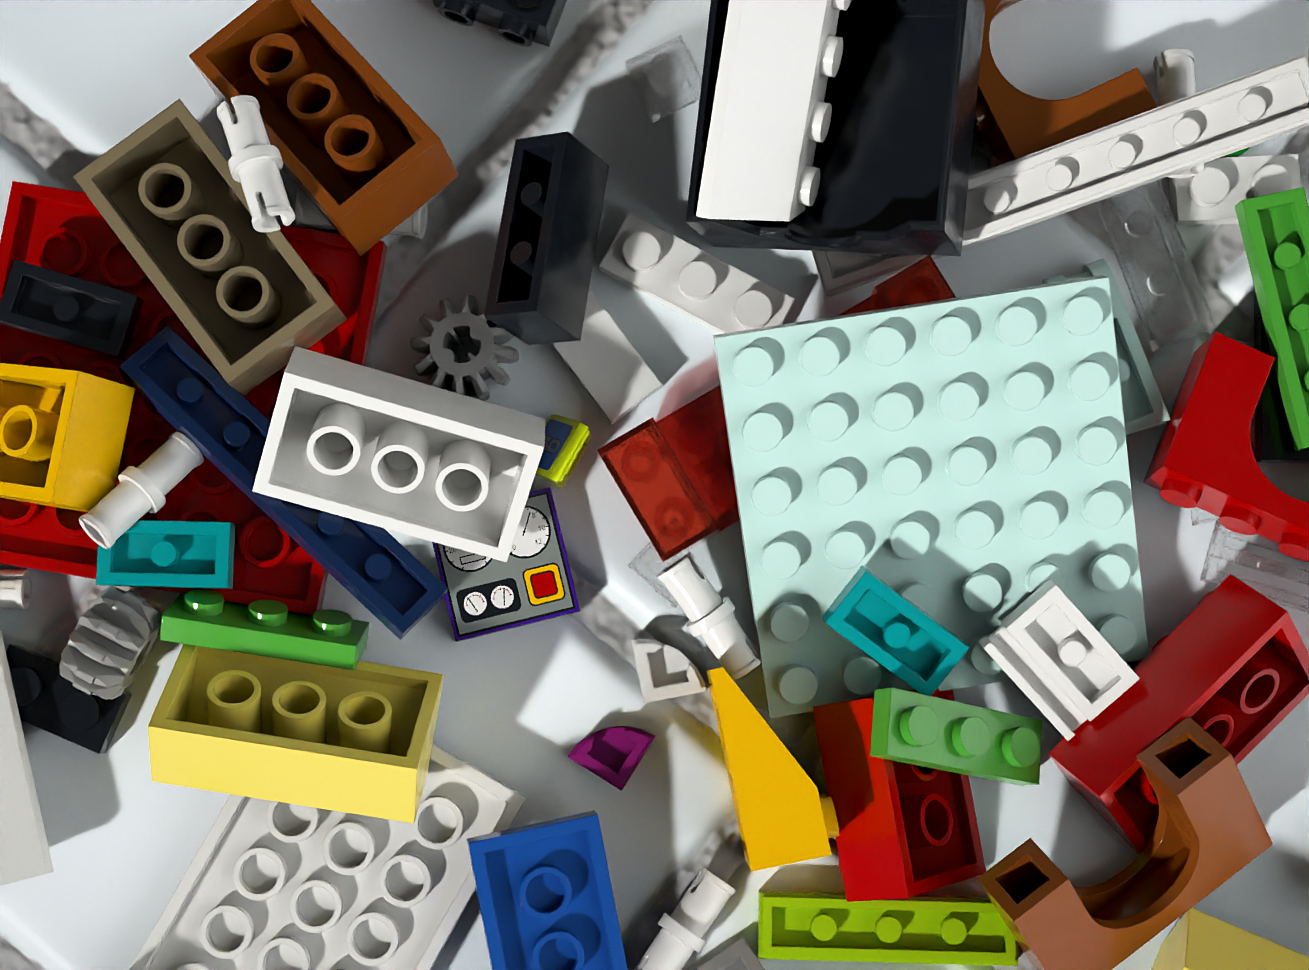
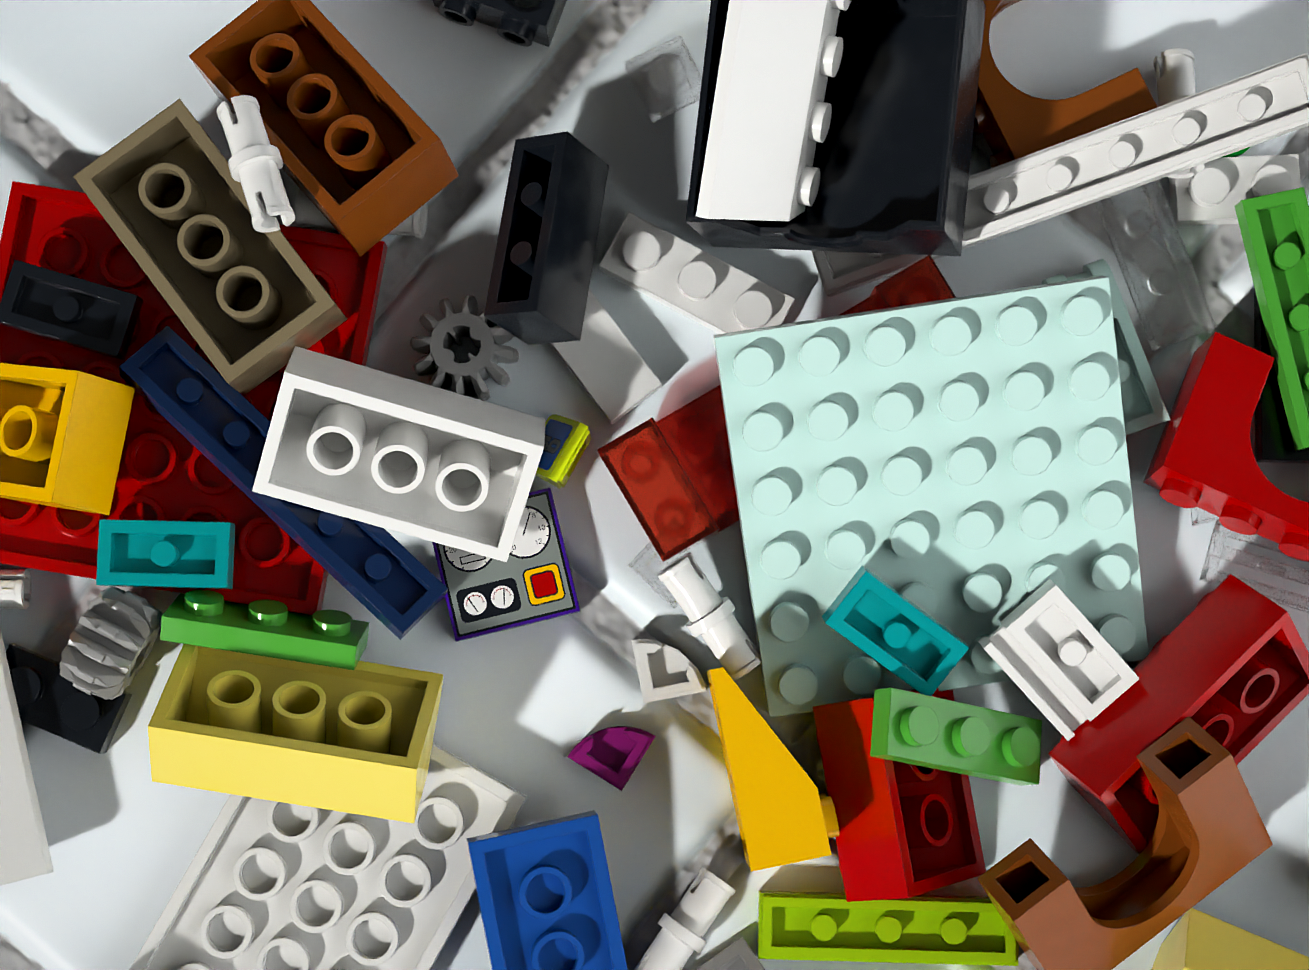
white pin [78,432,204,549] -> none

